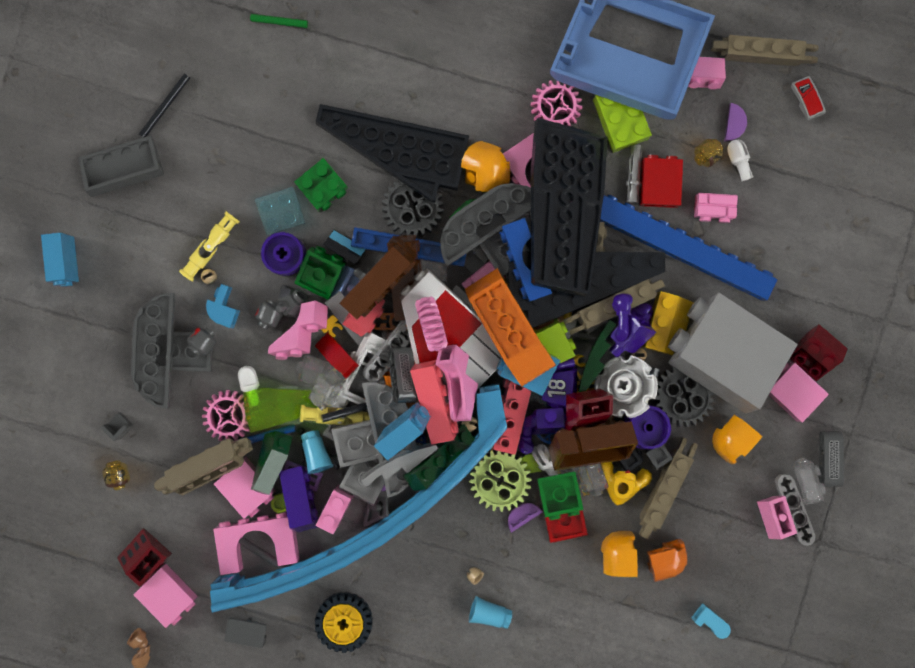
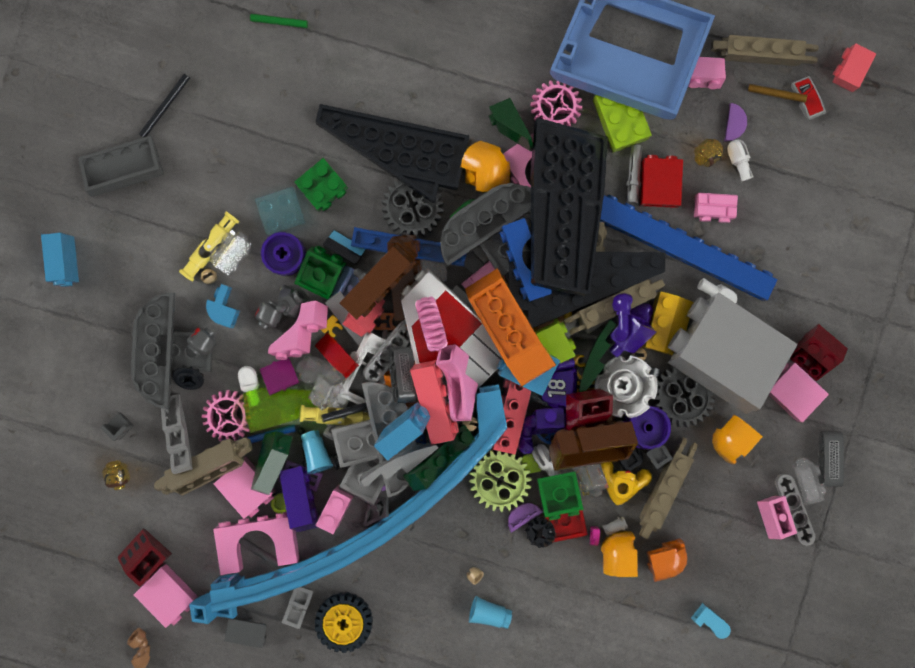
none -> light grey slope [161,394,193,474]
none -> black gear [173,365,205,390]
none -> dark azure brick [189,593,238,624]
none -> clear brick [209,230,251,276]
none -> magenta piece [259,357,299,395]
none -> light grey slope [282,587,313,630]
none -> dark green slope [488,98,534,152]
none -> black gear [525,517,555,548]
none -> dark pink tile [590,526,600,546]
none -> light grey pin [602,517,628,537]
none -> white arm [697,278,738,303]
none -> pearl gold bar [748,84,808,103]
none -> coral brick [832,43,876,92]

